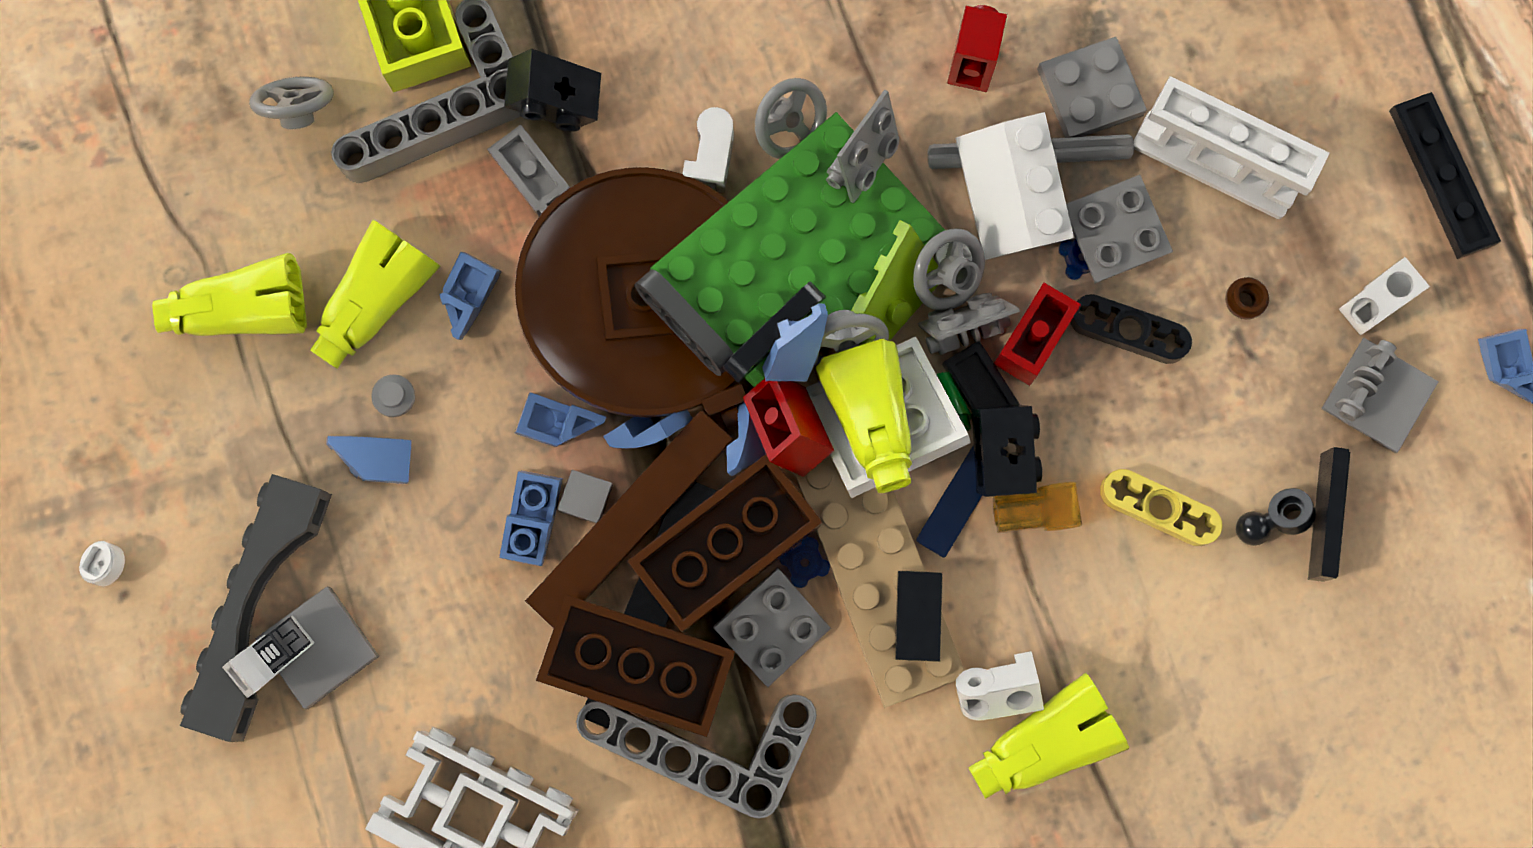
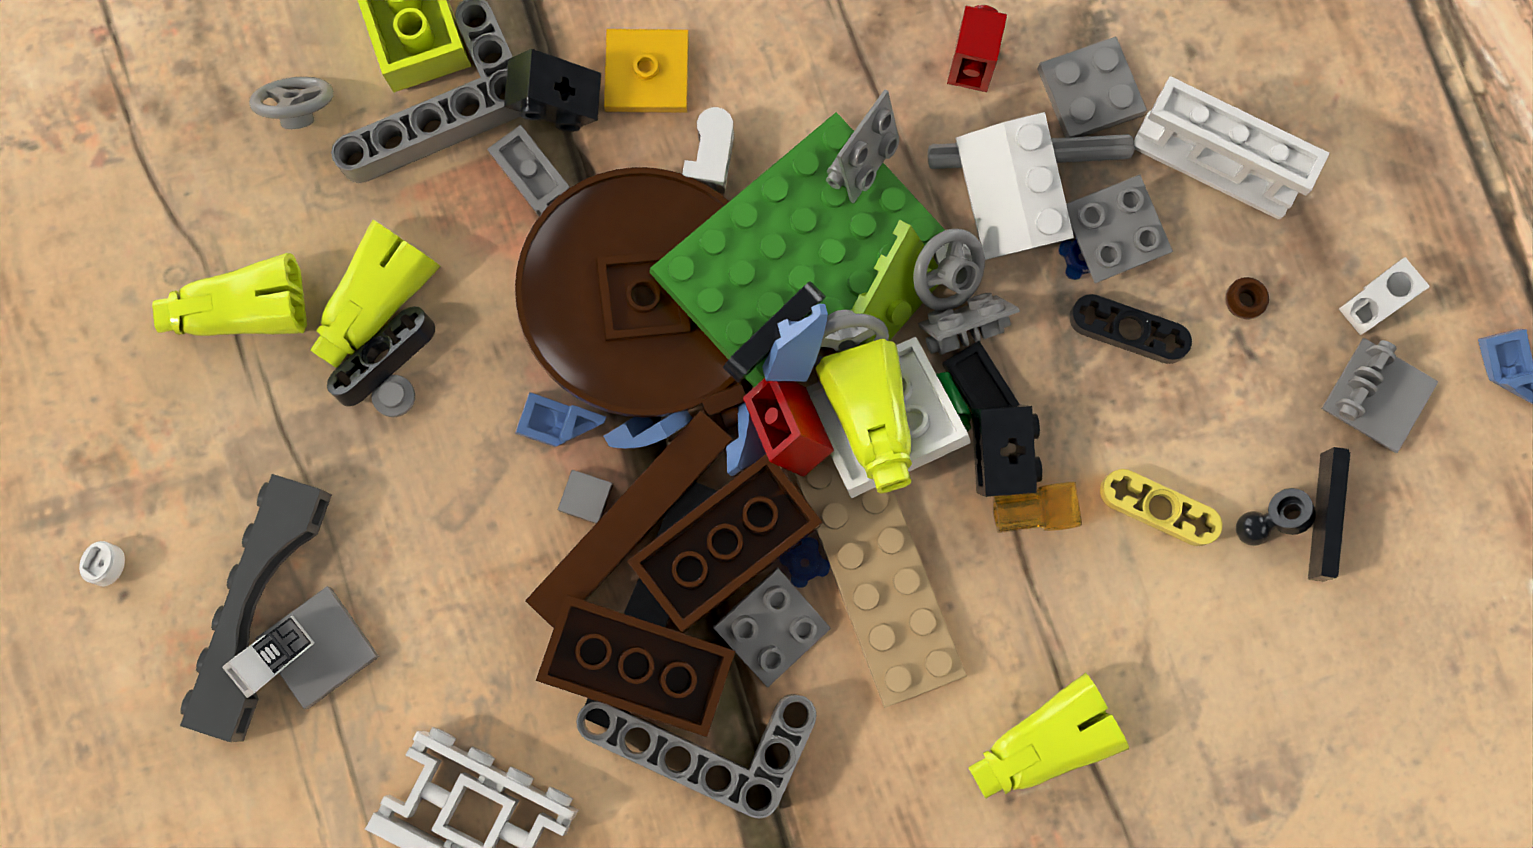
medium blue slope [326,436,412,484] -> none
medium blue slope [439,252,502,340] -> none
medium blue slope [499,470,563,566] -> none
dark grey beam [635,269,734,376] -> none
light grey piece [755,78,827,159] -> none
black tile [895,571,942,662] -> none
dark blue sticker [916,445,1008,558] -> none
white leg [956,651,1044,720] -> none
red brick [994,282,1081,386] -> none
black tile [1389,92,1501,259] -> none
none -> black beam [327,306,435,406]
none -> yellow plate [604,29,689,113]

